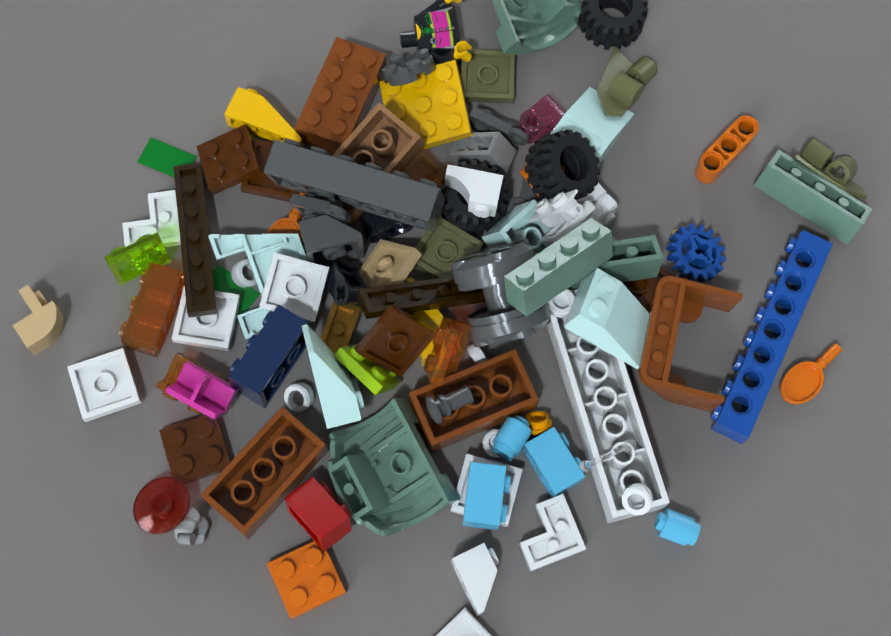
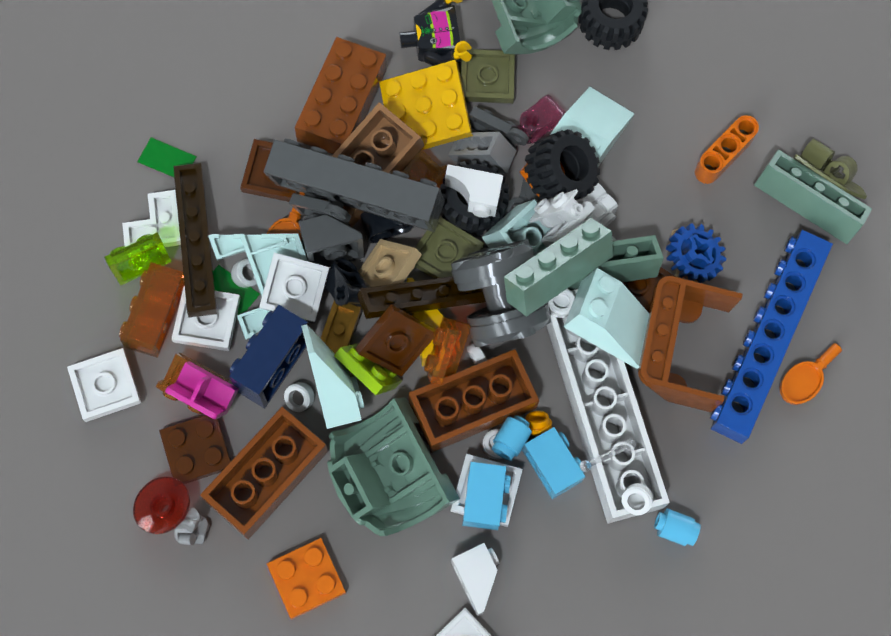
tan brick [12,285,64,356] -> none
reddish brown plate [196,124,263,195] -> none
yellow slope [224,87,303,148] -> none
red brick [284,477,352,552] -> none
dark grey plate [381,48,435,86] -> none
dark grey pin [426,385,474,424] -> none
white plate [519,494,586,572] -> none
olive panel [597,46,657,117] -> none

